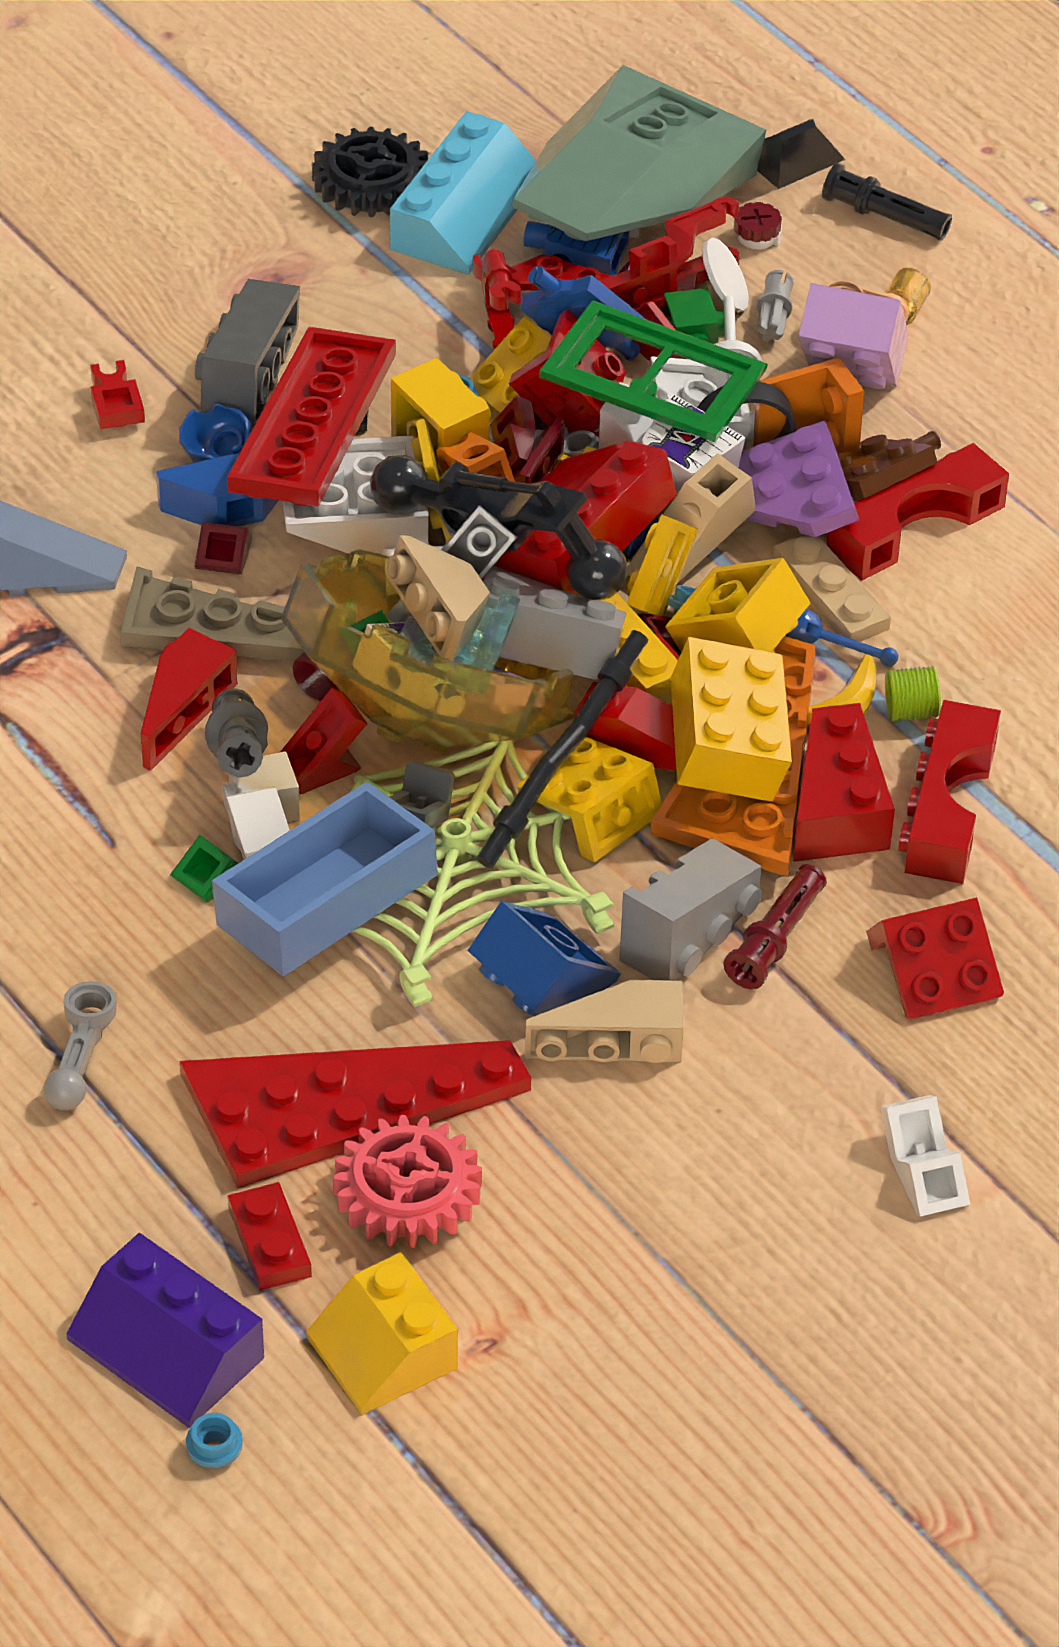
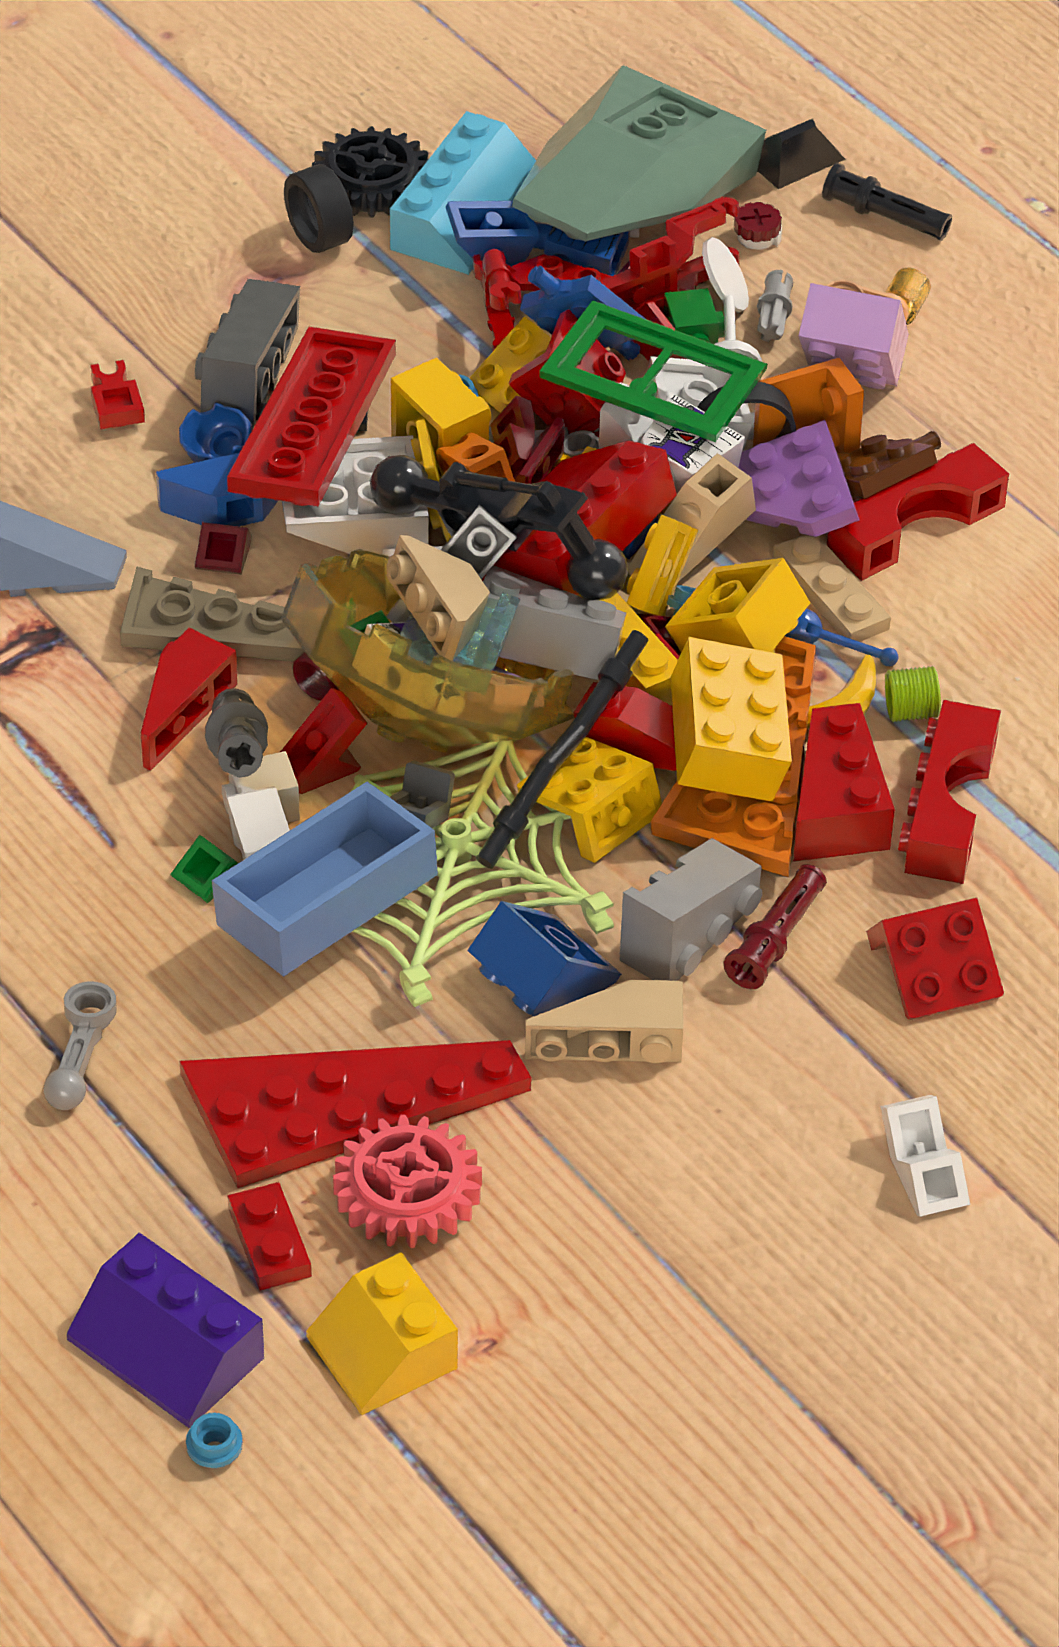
none -> black tyre [283,164,354,252]
none -> blue slope [445,201,540,266]

